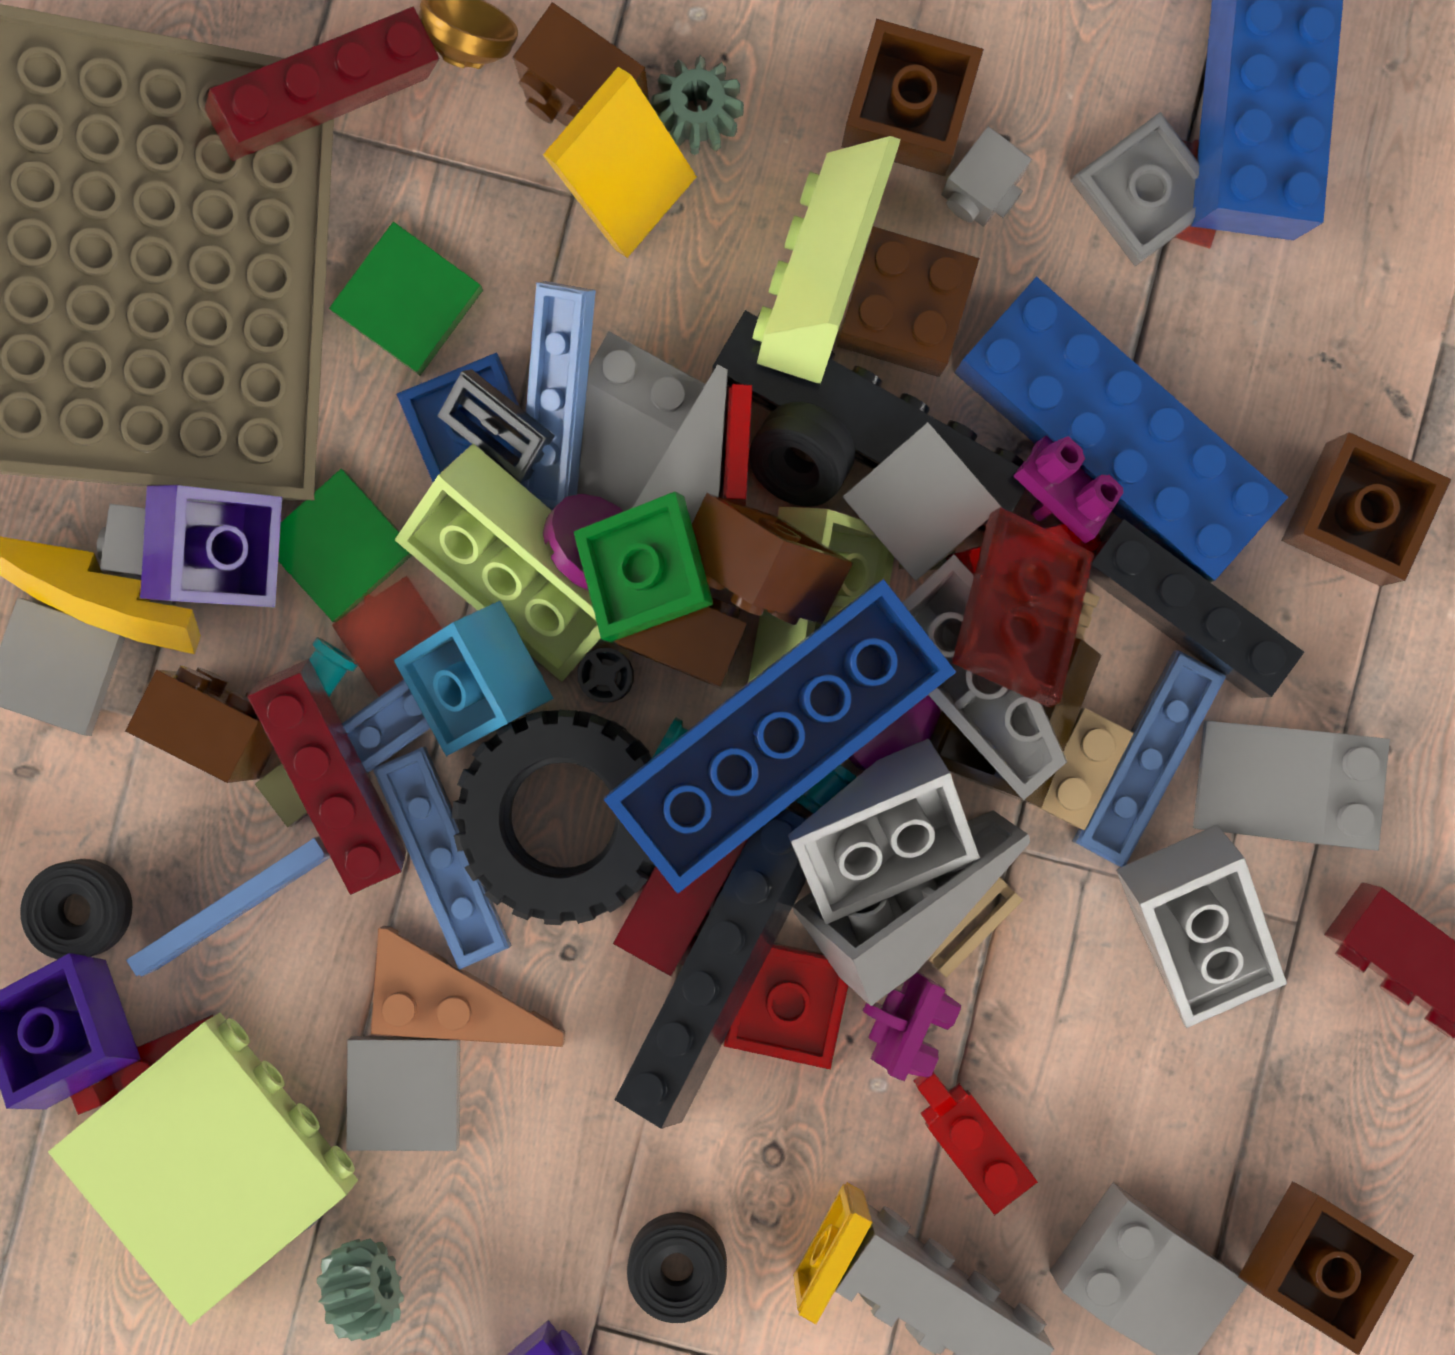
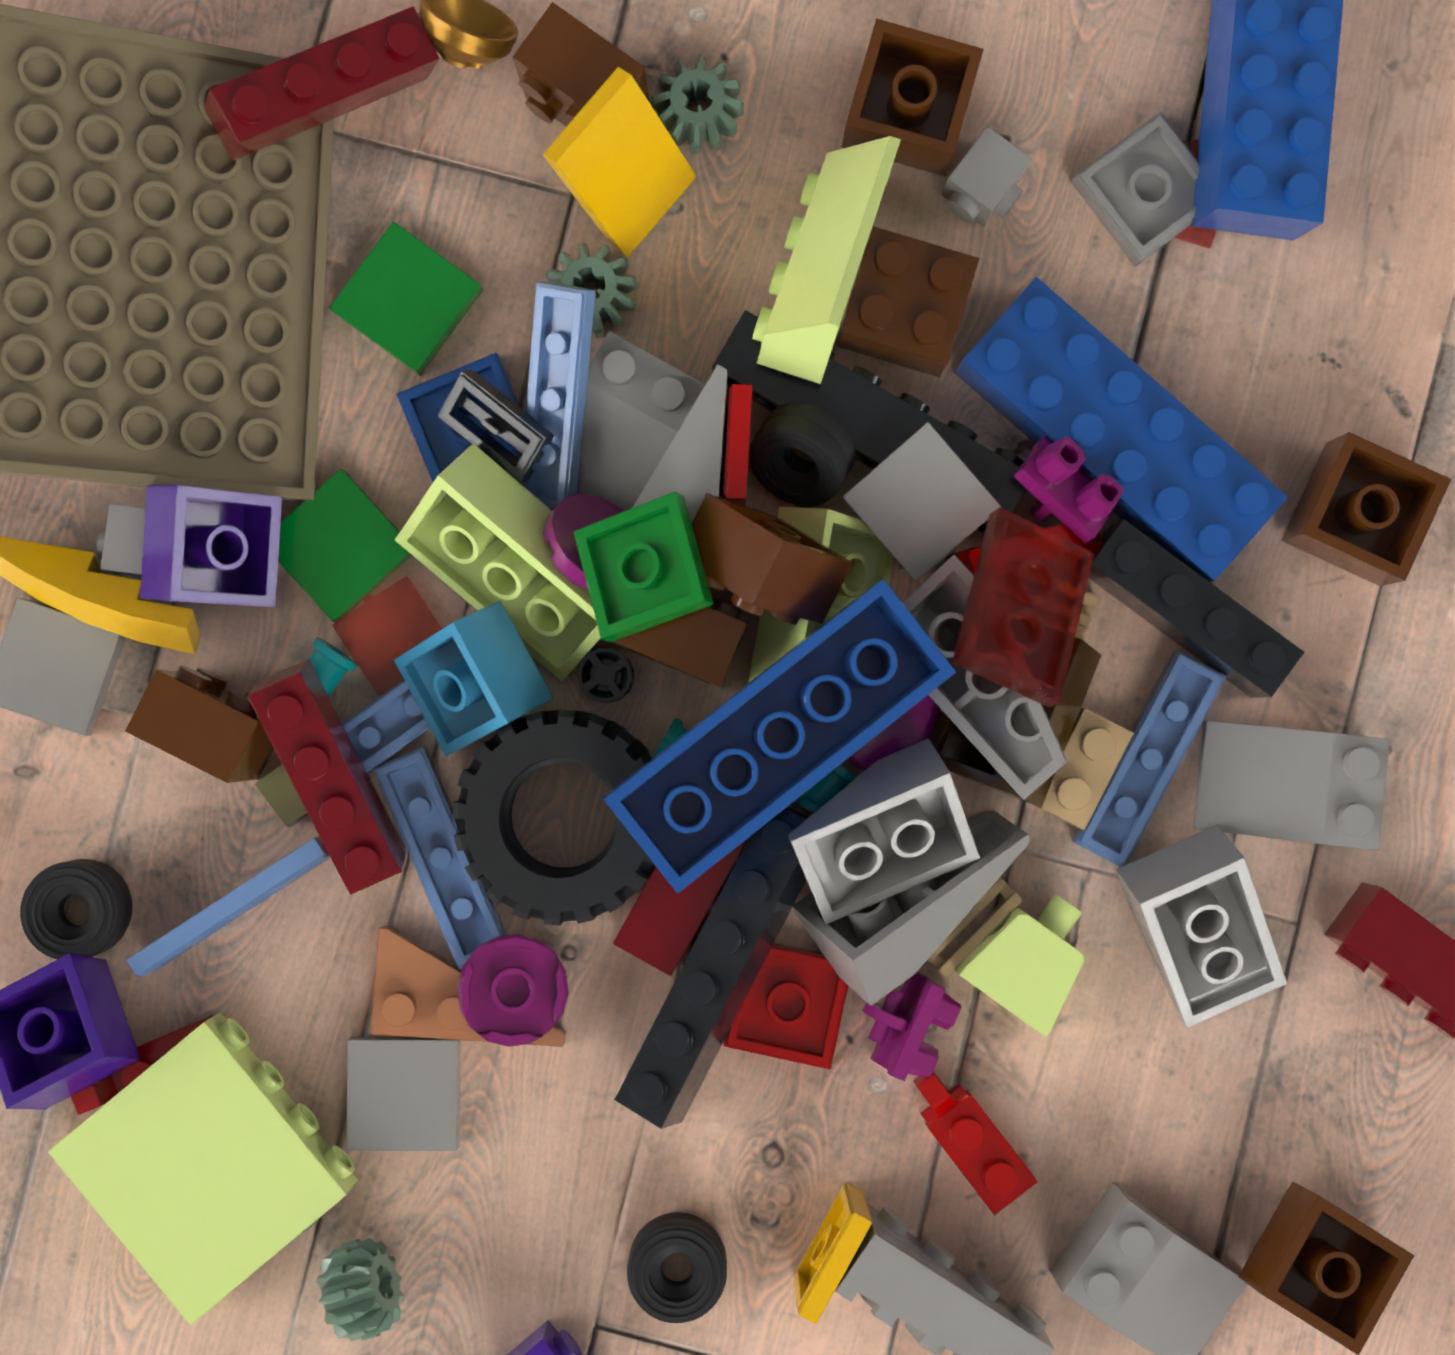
none -> magenta tile [457,934,569,1047]
none -> sand green gear [546,242,638,338]
none -> yellowish green torso [955,894,1085,1037]

